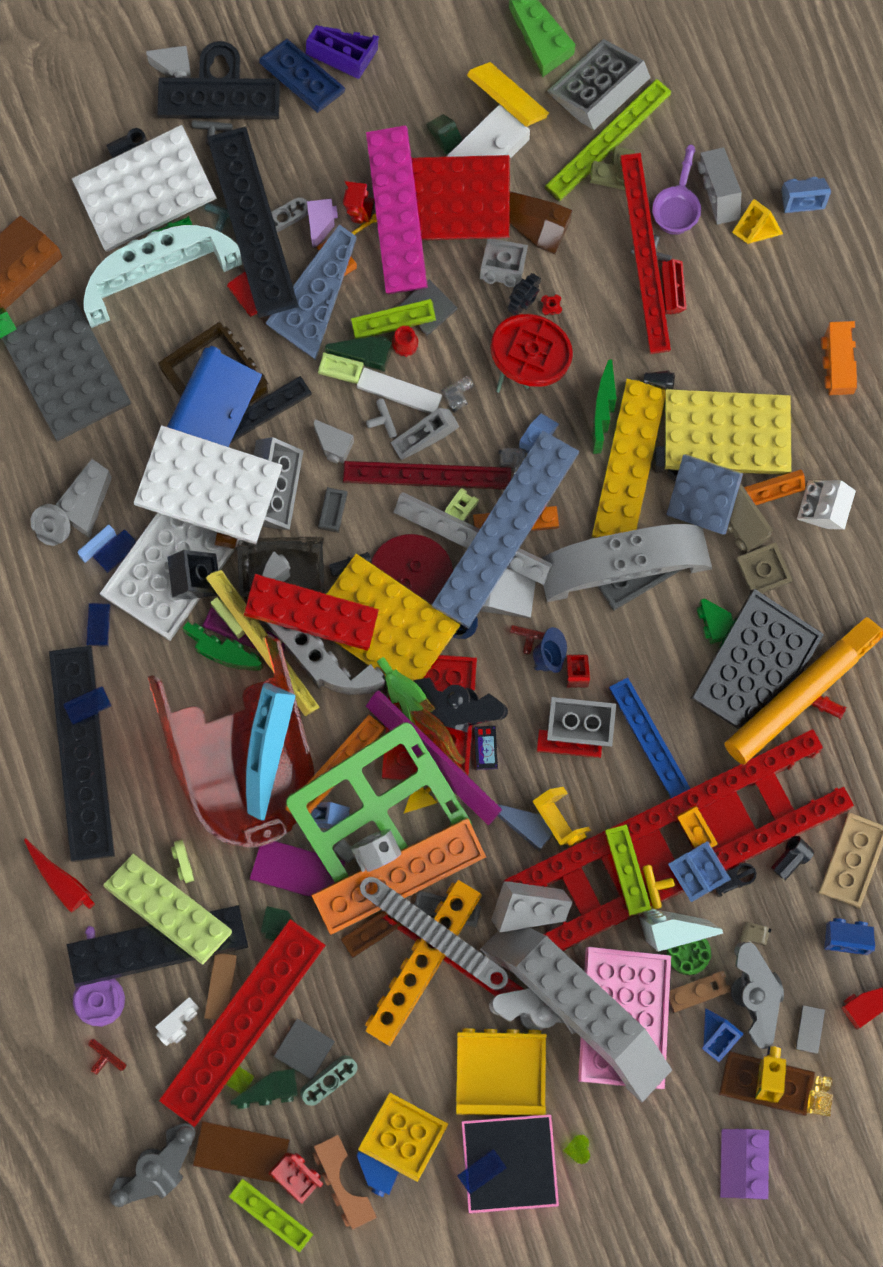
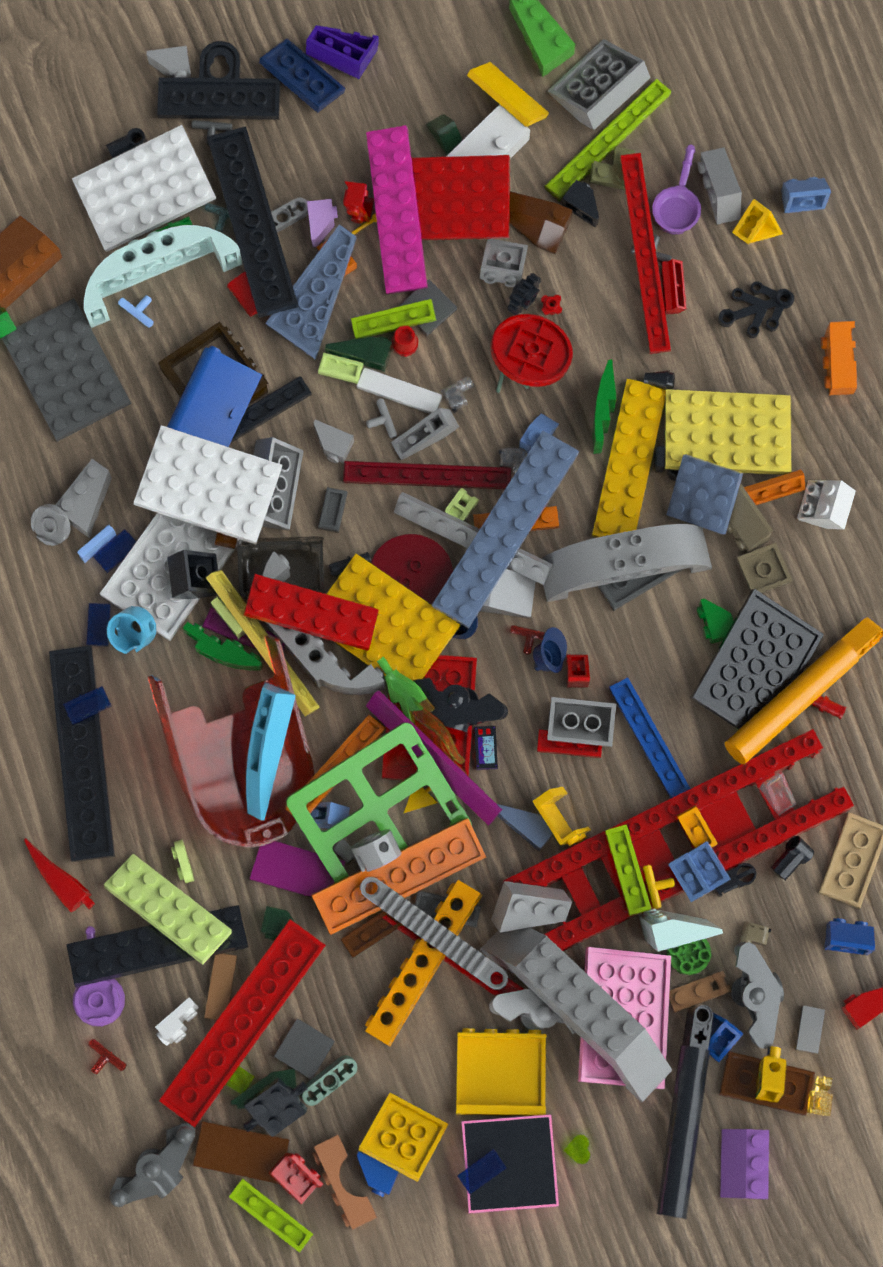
none -> medium azure piece [107,606,156,654]
none -> light blue piece [118,295,154,328]
none -> black plate [243,1077,308,1137]
none -> black slope [562,180,599,228]
none -> black piece [656,1005,713,1219]
none -> black plant [718,281,794,338]
none -> clear slope [759,771,796,815]

